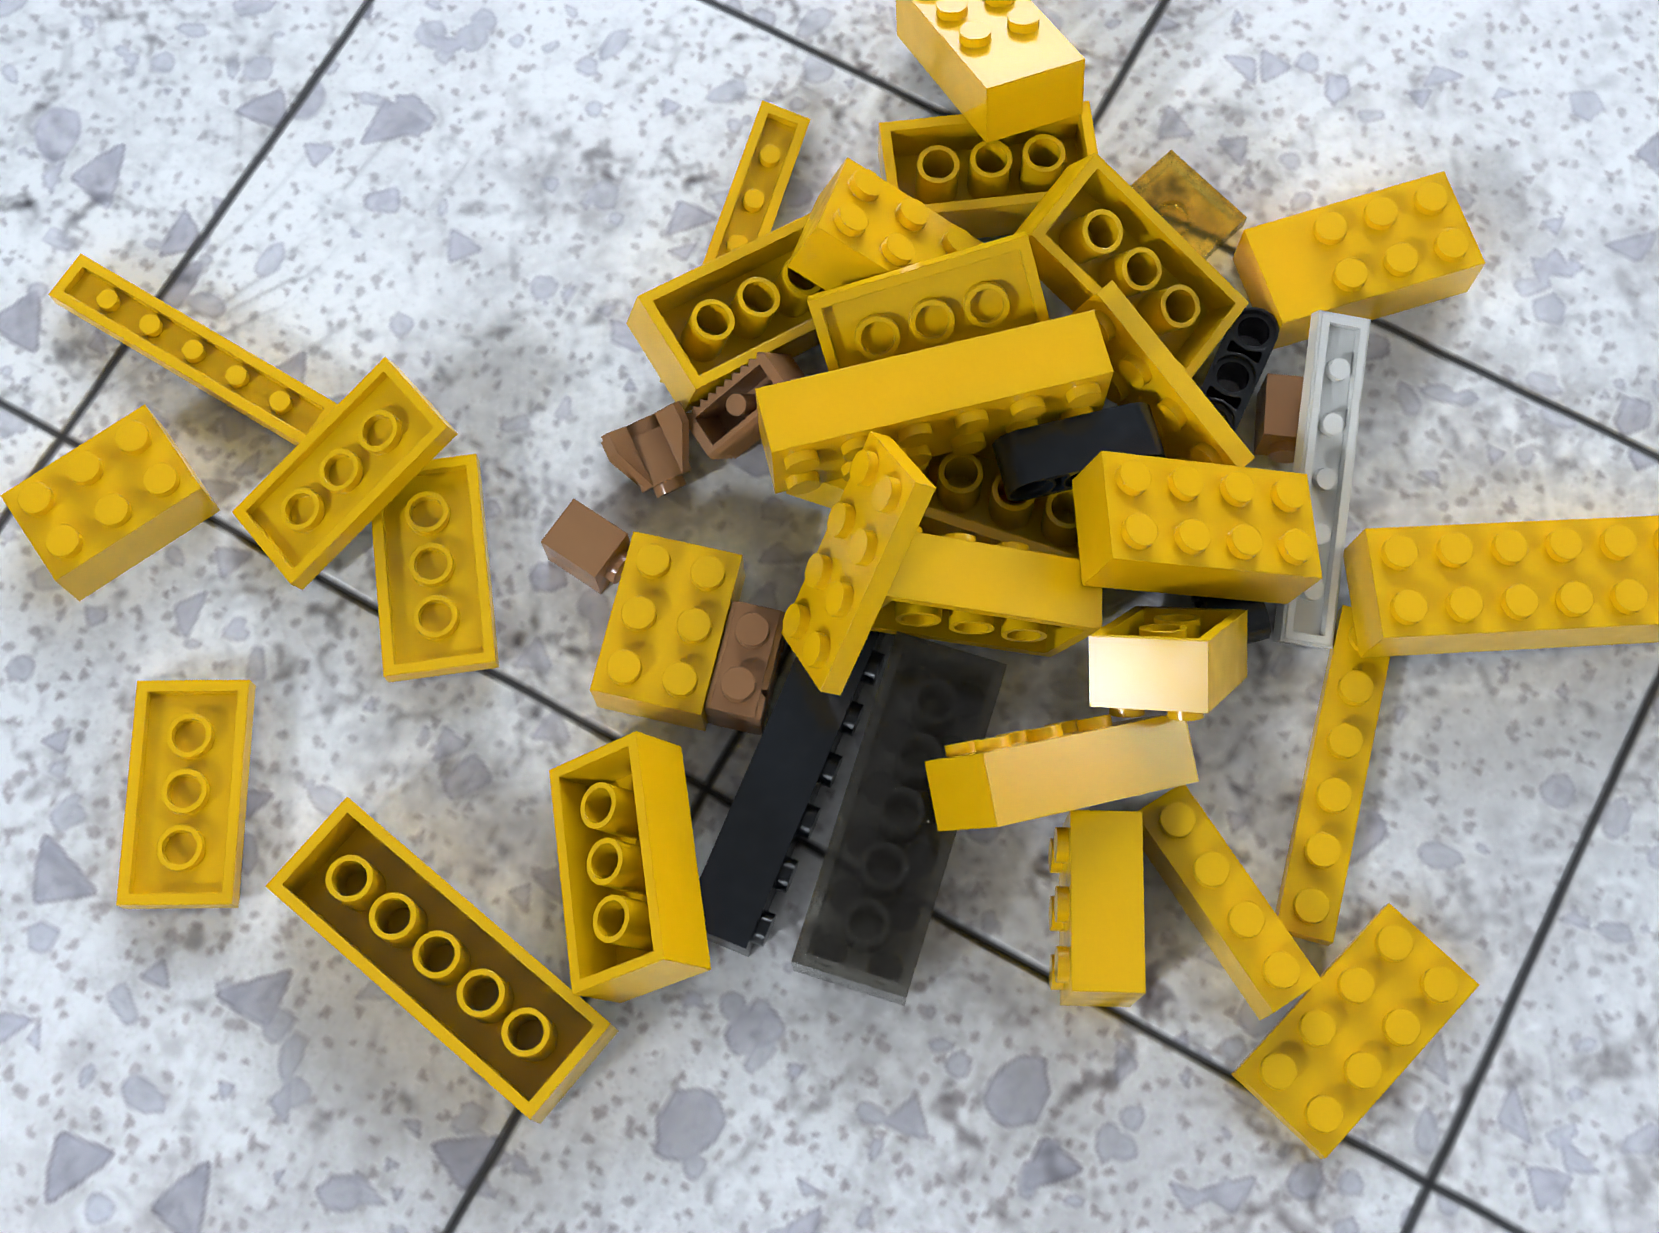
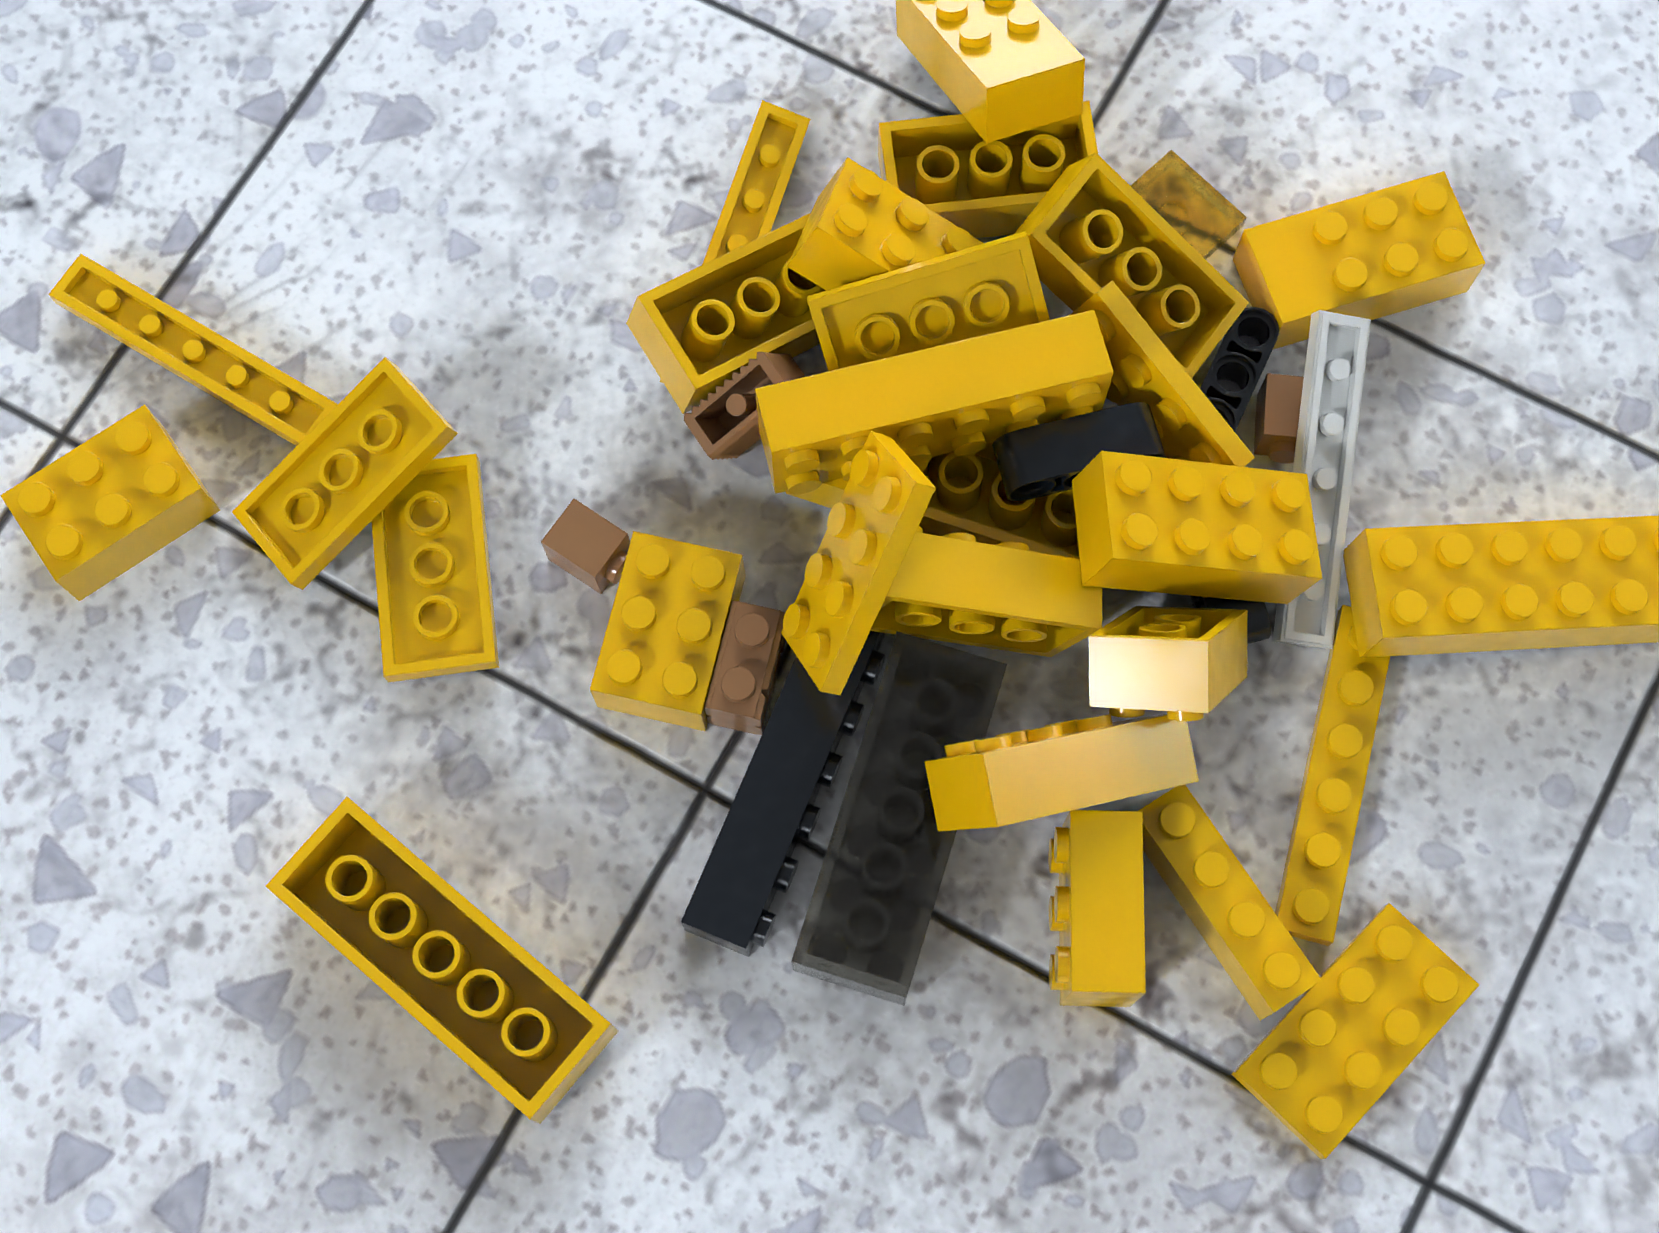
yellow plate [116,680,256,909] -> none
yellow brick [549,731,711,1003] -> none
medium nougat brick [601,401,692,498] -> none

